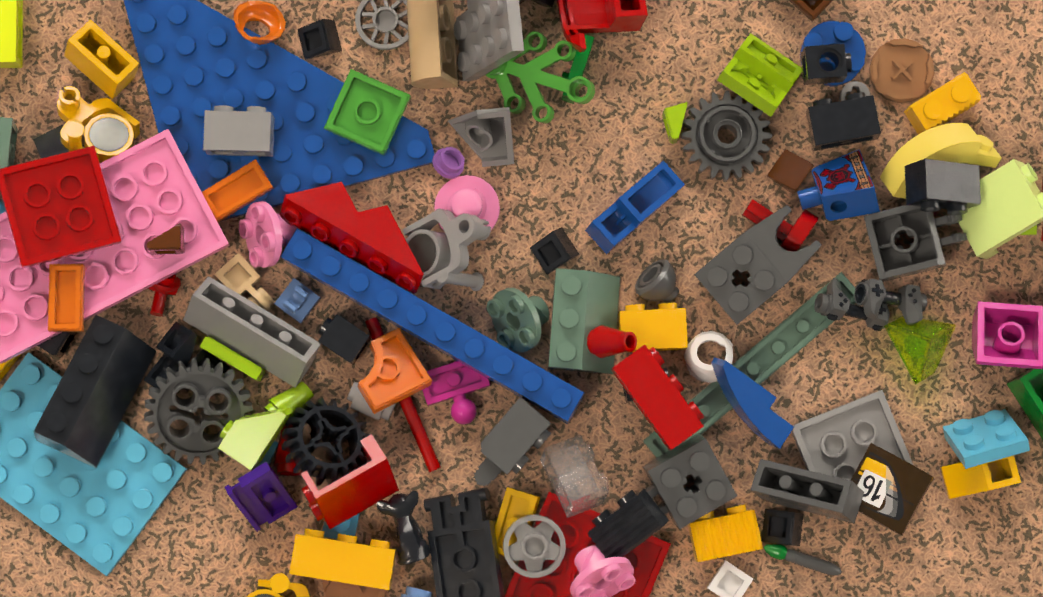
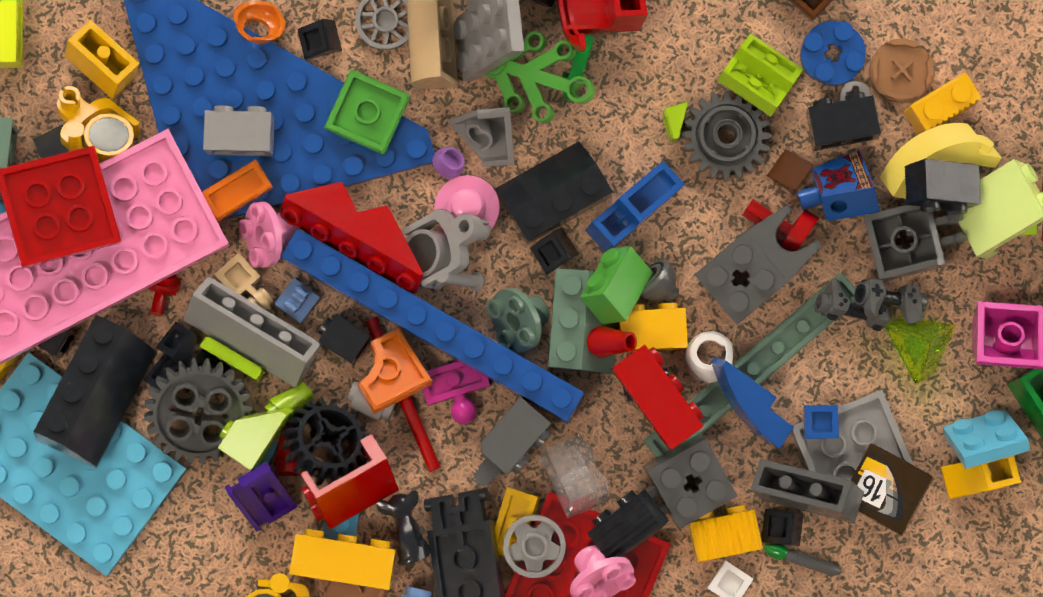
orange tile [48,264,85,332] -> none
reddish brown slope [147,224,185,255] -> none
black brick [801,44,852,85] -> none
none -> black slope [495,141,613,245]
none -> bright green brick [580,246,653,325]
none -> blue plate [803,405,839,439]

